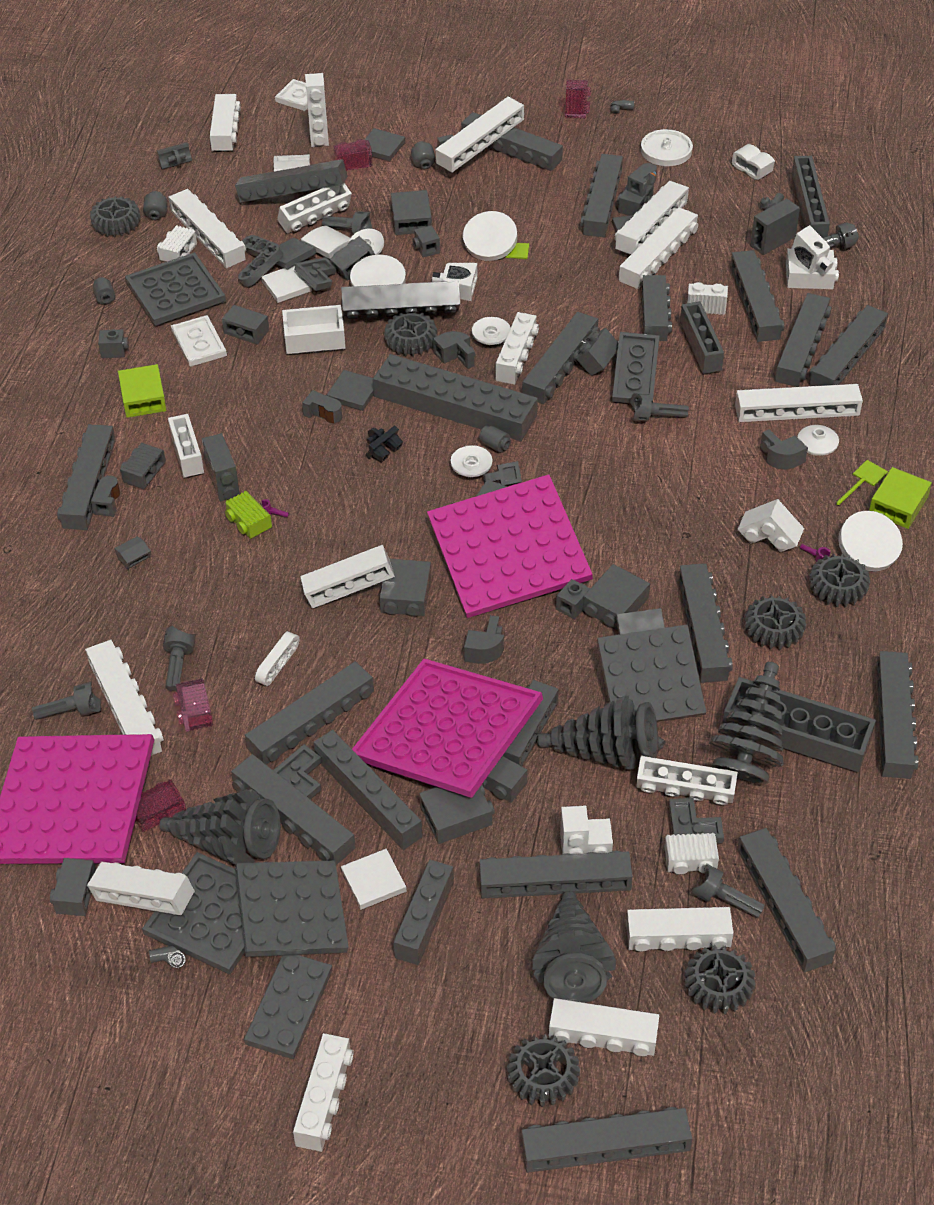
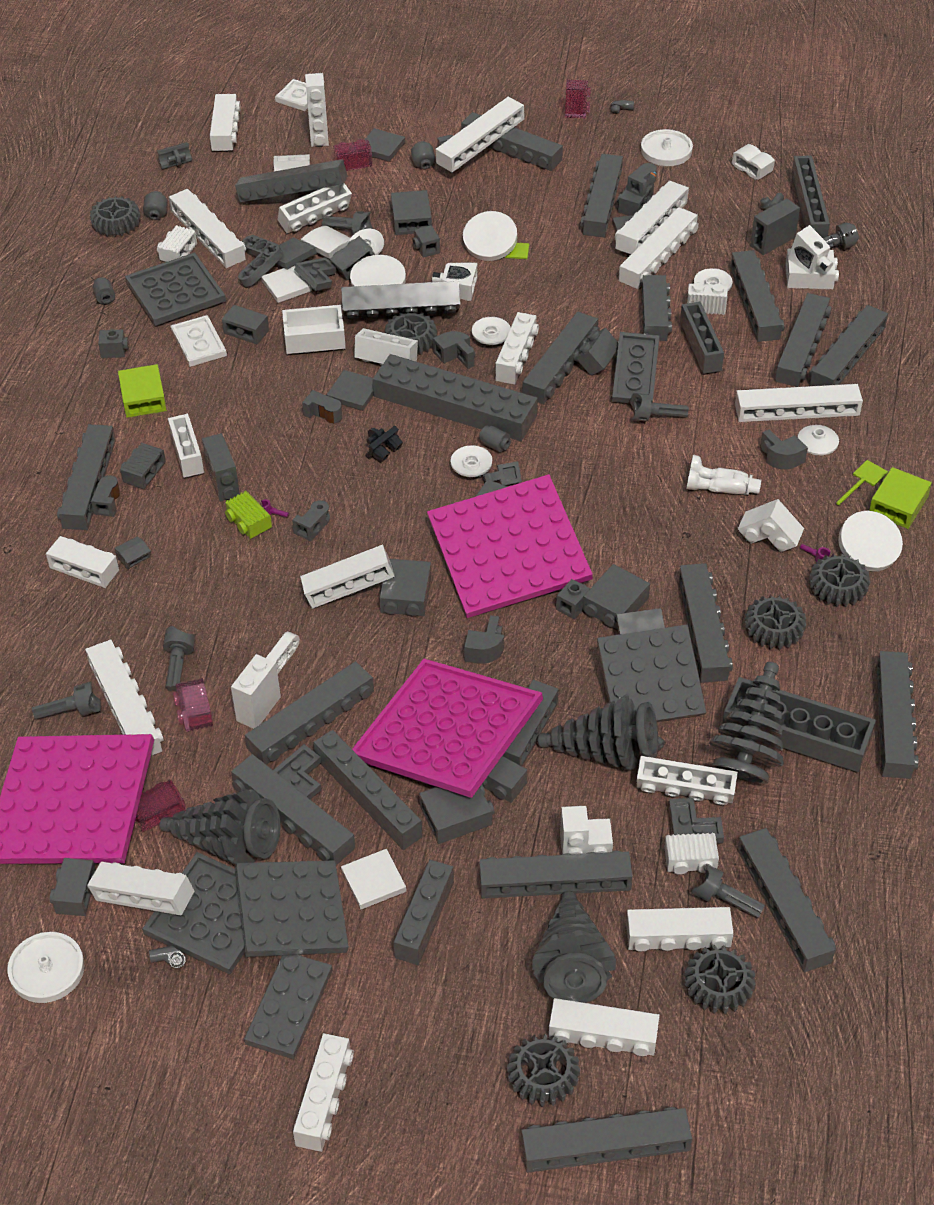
none -> white piece [8,932,85,1003]
none -> white brick [46,536,119,588]
none -> white brick [231,654,281,729]
none -> dark grey leg [293,500,330,541]
none -> white brick [354,328,418,365]
none -> white piece [686,455,761,495]
none -> white dish [694,268,733,291]

